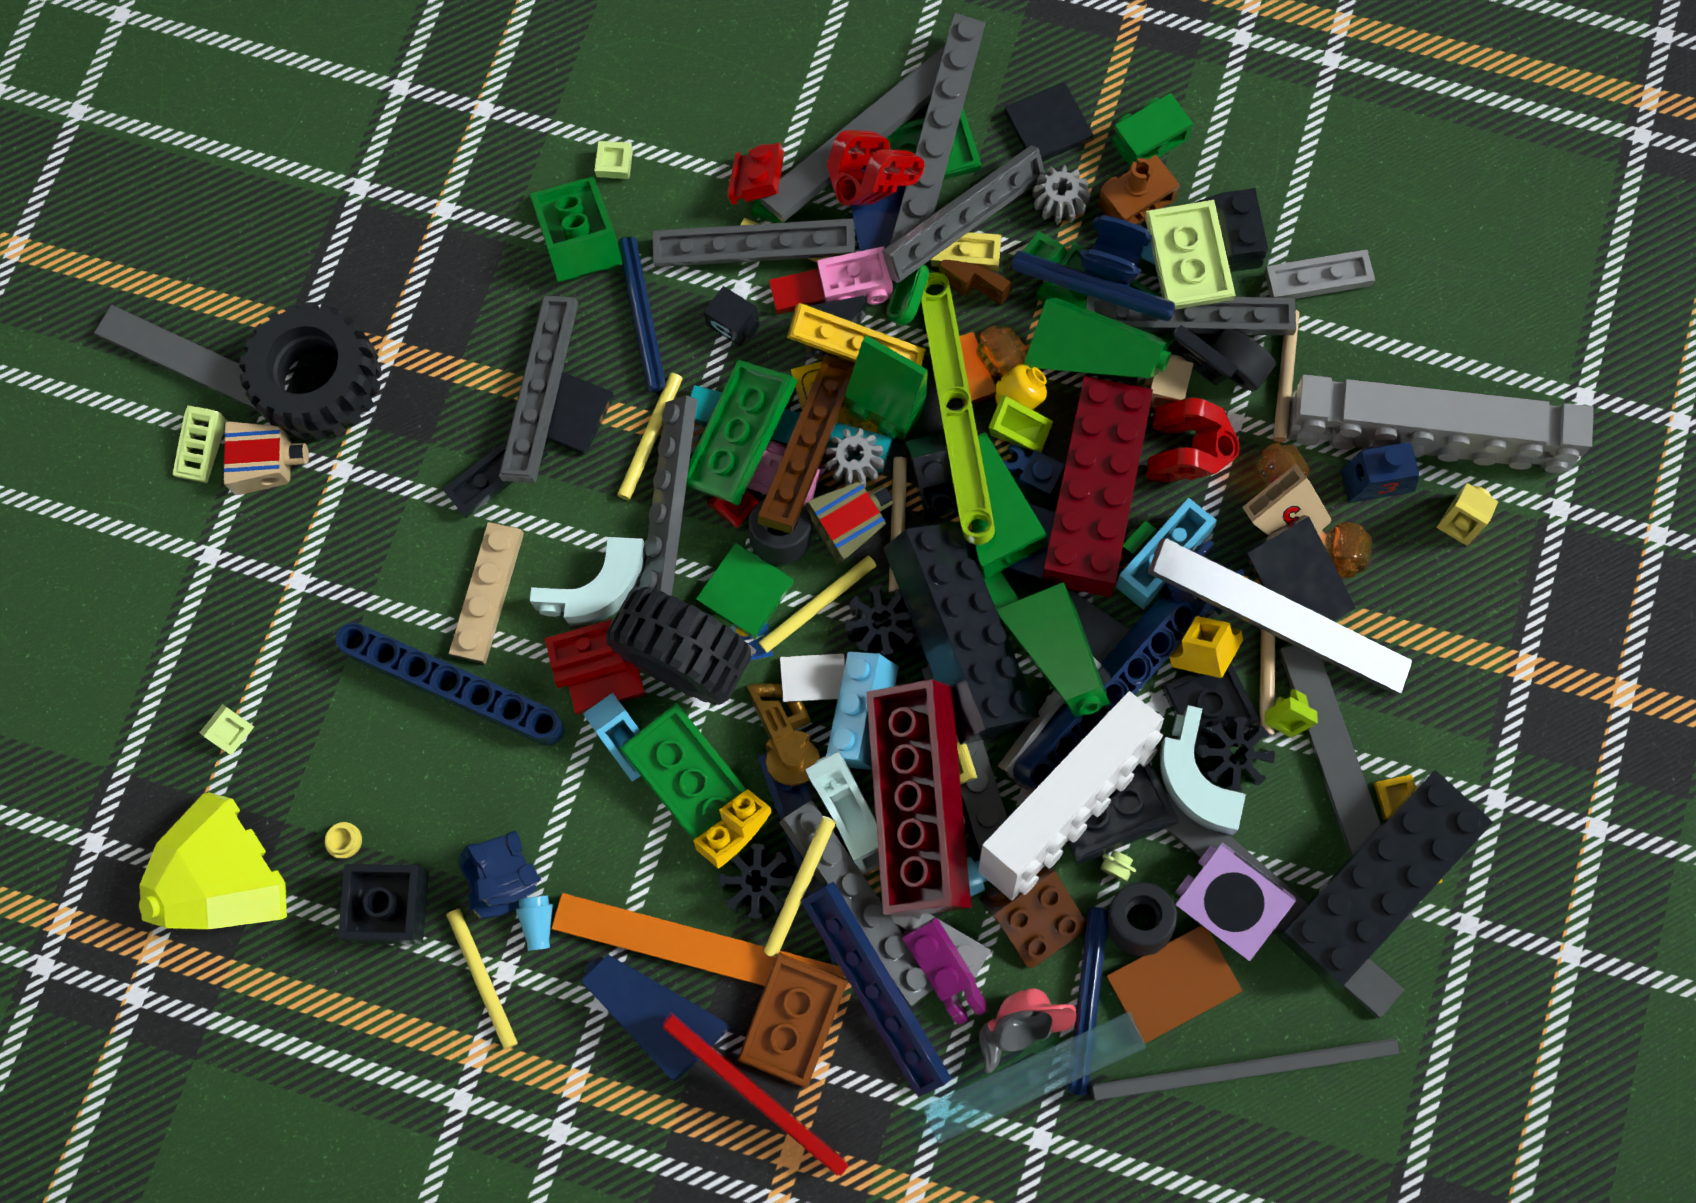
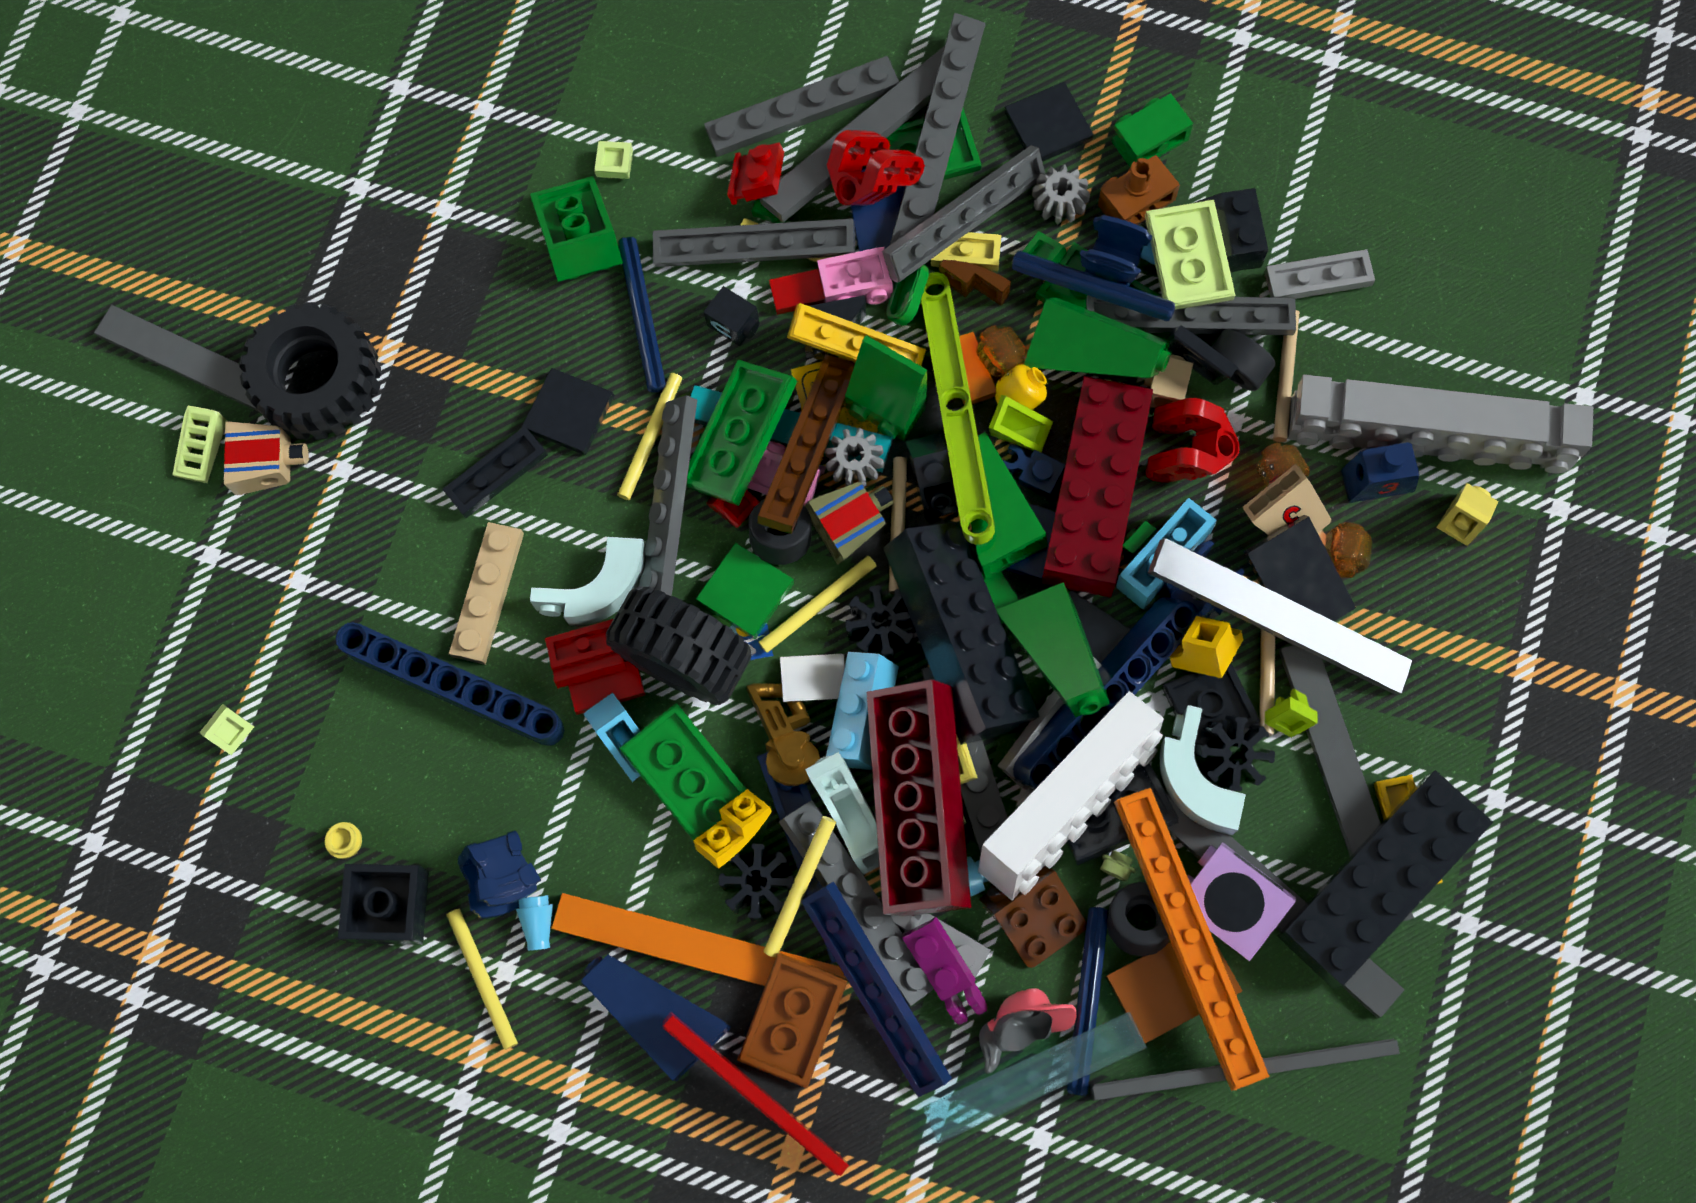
neon yellow brick [139,792,287,929] -> none
dark grey tile [499,295,578,484] -> none
none -> dark grey plate [704,56,899,157]
none -> orange tile [1114,788,1270,1091]

